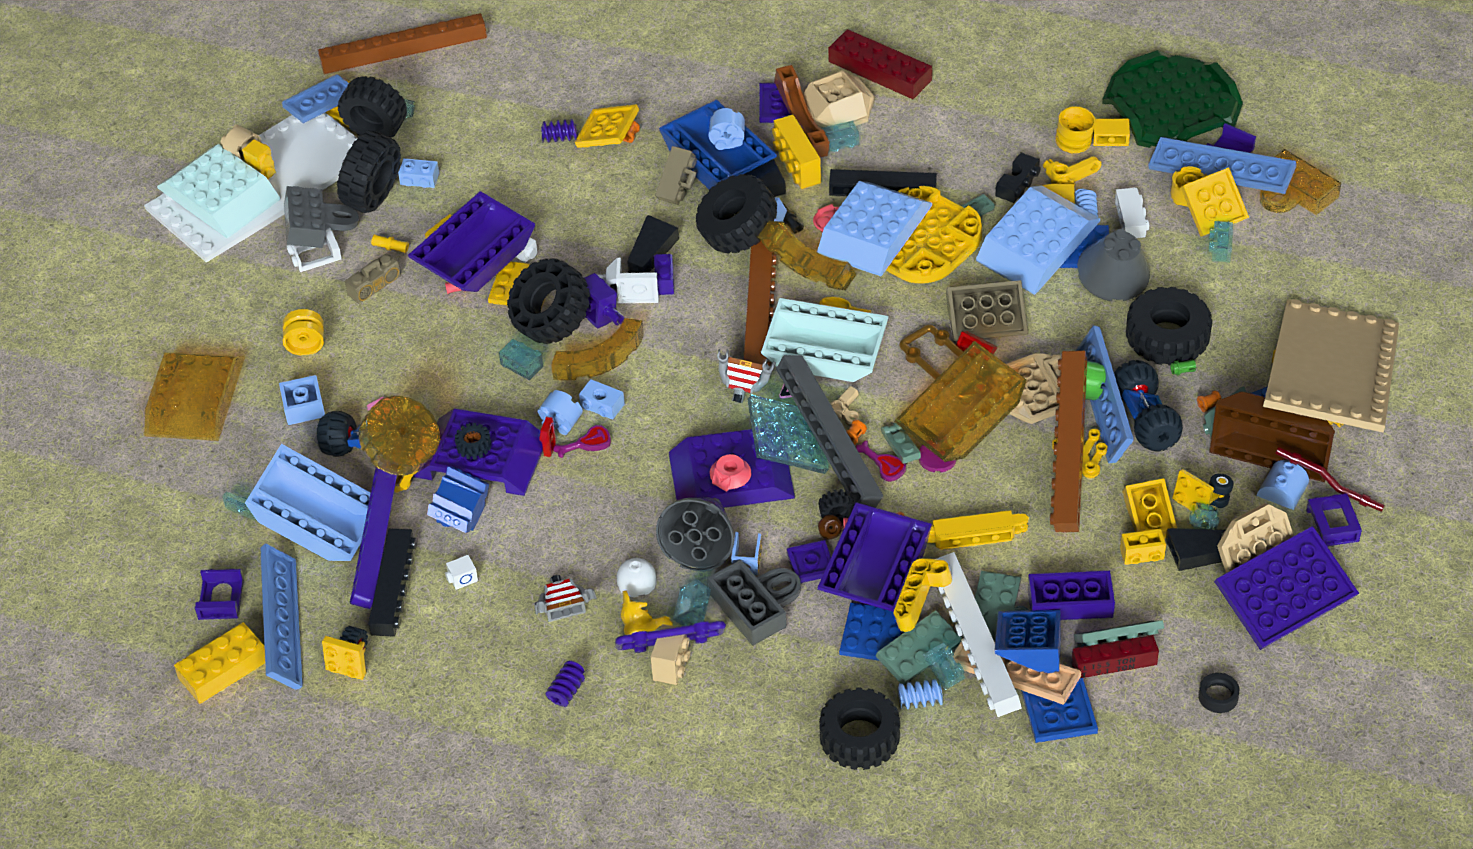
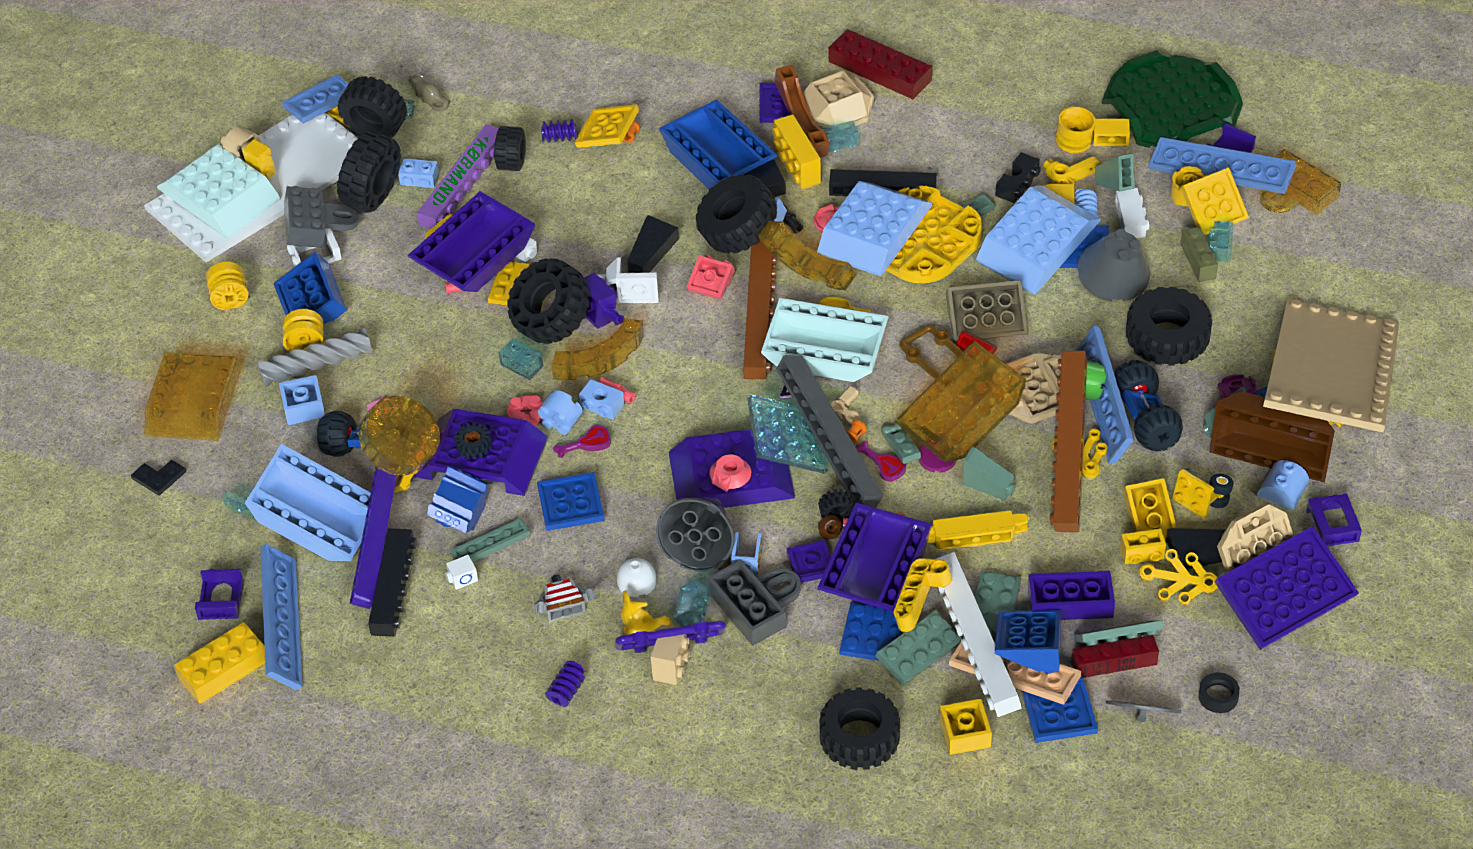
dark orange brick [318,13,487,74] -> none
yellow plate [322,626,368,680] -> none
dark tan piece [345,253,401,304] -> none
yellow pin [371,234,409,253] -> none
red plate [539,417,556,457] -> none
dark purple brick [654,254,674,295] -> none
dark tan piece [655,146,697,205] -> none
light blue brick [709,108,745,150] -> none
torso [717,349,776,403] -> none
light blue piece [898,679,943,709] -> none
clear light blue brick [923,642,965,690] -> none
bright green pin [1170,359,1196,376] -> none
clear light blue brick [1189,502,1219,529] -> none
orange bush [1197,390,1222,412] -> none
dark red bar [1275,447,1385,512] -> none
none -> black plate [131,459,186,496]
none -> yellow wheel [206,262,249,310]
none -> light grey piece [257,328,373,387]
none -> blue slope [273,252,347,324]
none -> dark tan animal [409,74,449,111]
none -> medium lavender brick [417,124,499,229]
none -> sand green plate [450,518,530,562]
none -> black tyre [494,126,526,171]
none -> coral plate [507,395,543,427]
none -> blue plate [537,472,605,531]
none -> coral pin [599,377,636,404]
none -> coral plate [686,256,735,300]
none -> yellow brick [939,699,992,755]
none -> sand green slope [963,447,1016,501]
none -> sand green slope [1095,153,1135,192]
none -> dark grey shield [1106,700,1182,722]
none -> yellow plant [1139,549,1218,605]
none -> olive brick [1180,227,1218,282]
none -> magenta tile [1218,374,1257,398]

